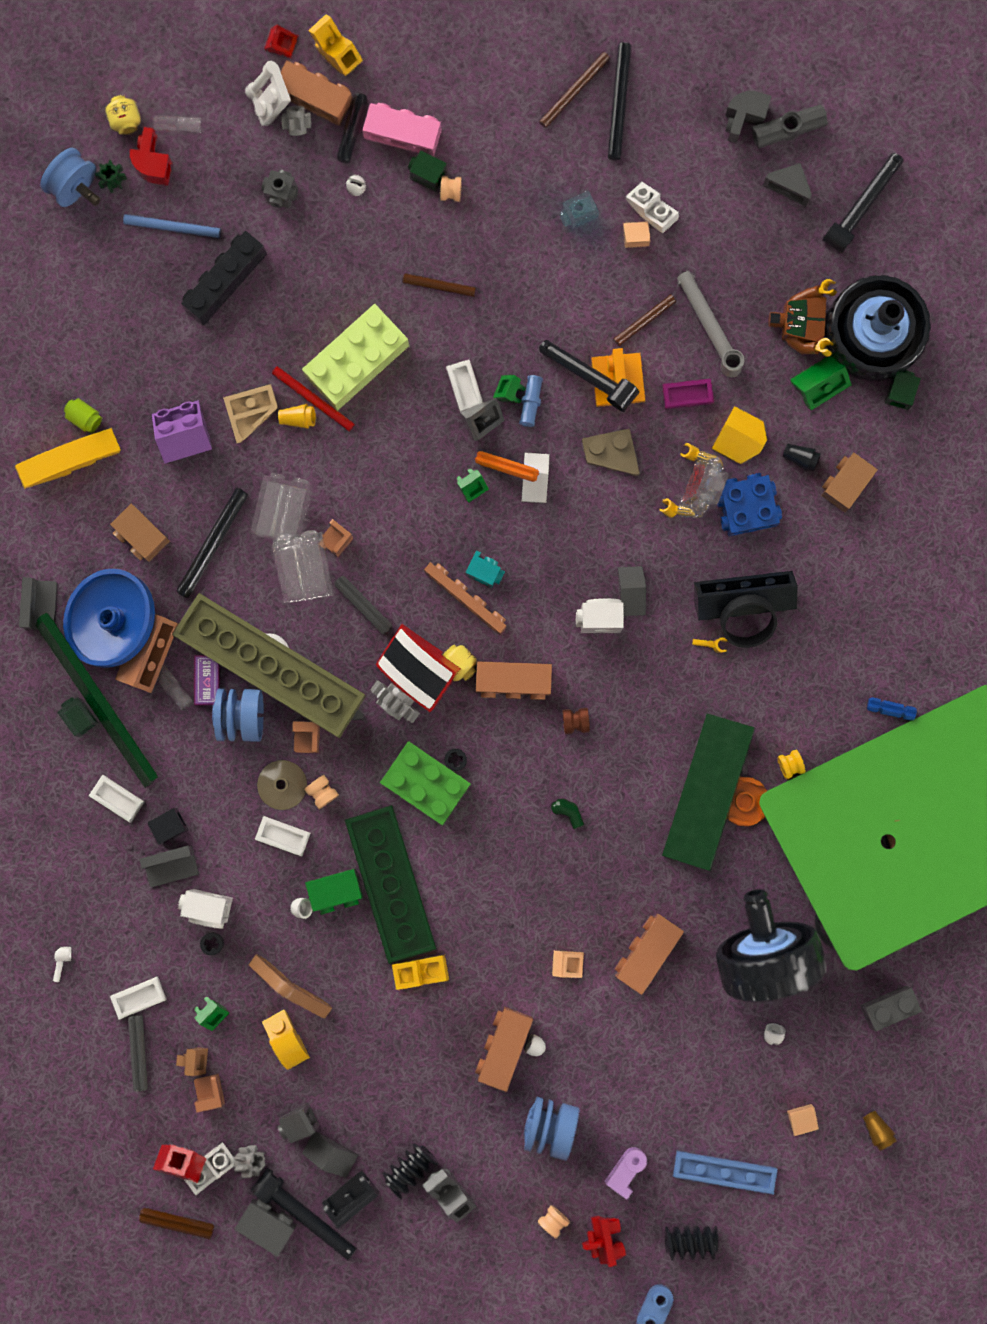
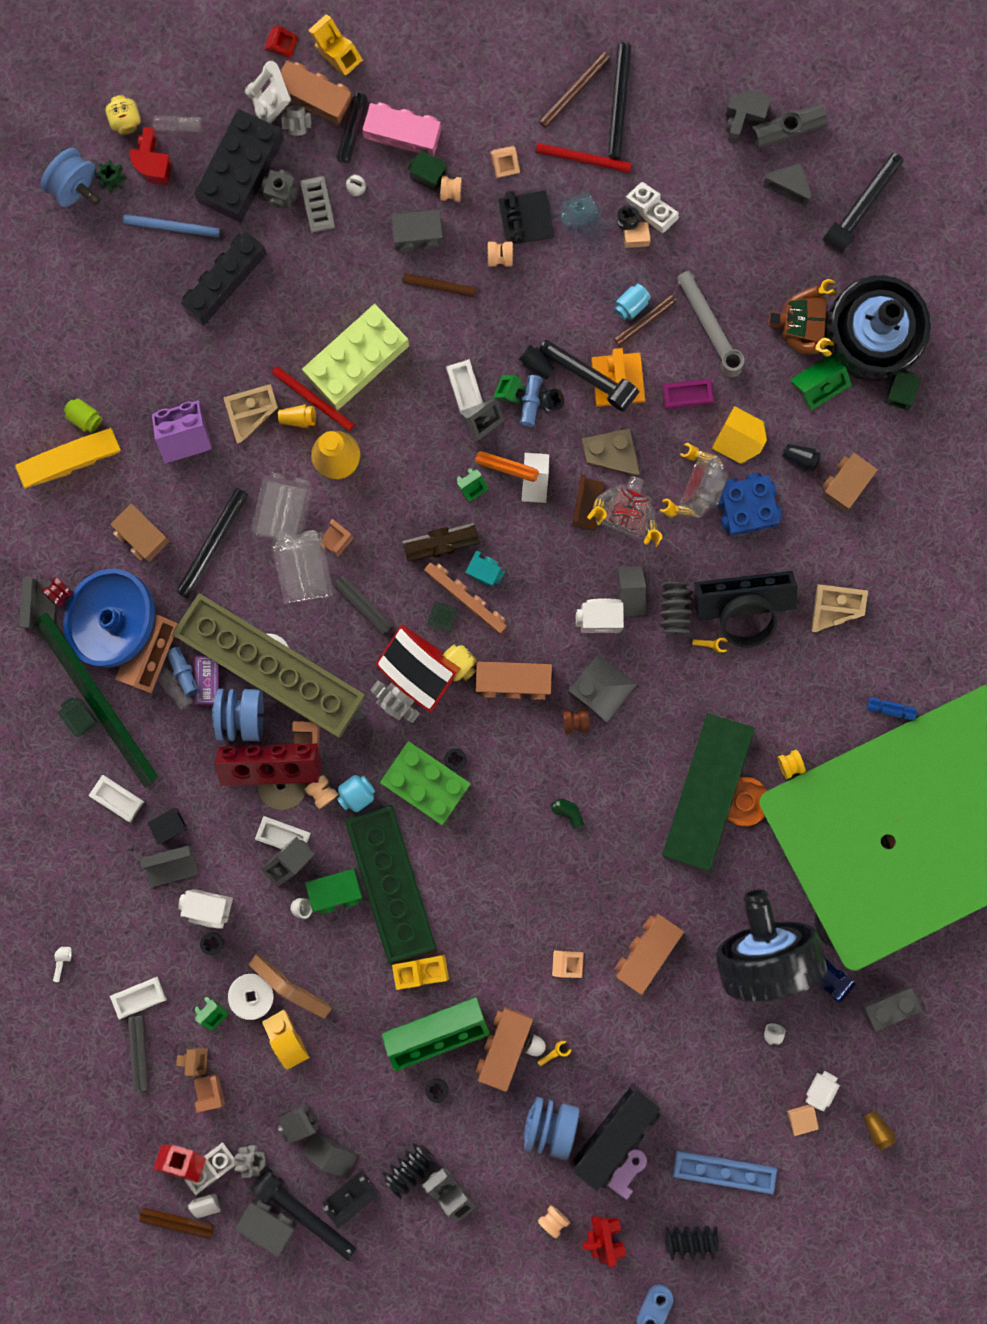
none -> dark red wheel [41,577,73,608]
none -> medium blue pin [166,647,200,697]
none -> white slope [188,1193,221,1219]
none -> black brick [194,108,284,223]
none -> dark red brick [214,743,322,786]
none -> white piece [228,974,273,1020]
none -> dark grey slope [260,837,314,887]
none -> light grey slope [301,176,335,233]
none -> yellow cone [311,431,360,479]
none -> medium azure head [337,775,375,812]
none -> brick [382,997,490,1071]
none -> dark grey brick [391,209,443,252]
none -> dark brown piece [402,523,479,562]
none -> black bush [426,1079,448,1103]
none -> clear green tile [427,601,458,633]
none -> light nougat wheel [488,242,513,267]
none -> light nougat slope [490,146,520,178]
none -> black hinge [498,190,554,245]
none -> black cone [518,344,555,379]
none -> red bar [536,143,632,173]
none -> yellow hand [537,1041,571,1067]
none -> black bush [540,388,564,412]
none -> dark grey slope [568,654,637,723]
none -> black brick [570,1083,661,1191]
none -> reddish brown panel [571,474,604,531]
none -> clear torso [587,476,662,547]
none -> medium azure brick [615,284,651,320]
none -> black bush [617,206,639,230]
none -> dark grey piece [659,582,694,635]
none -> white brick [806,1071,840,1111]
none -> tan wing [811,584,868,632]
none -> clear blue piece [819,958,857,1003]

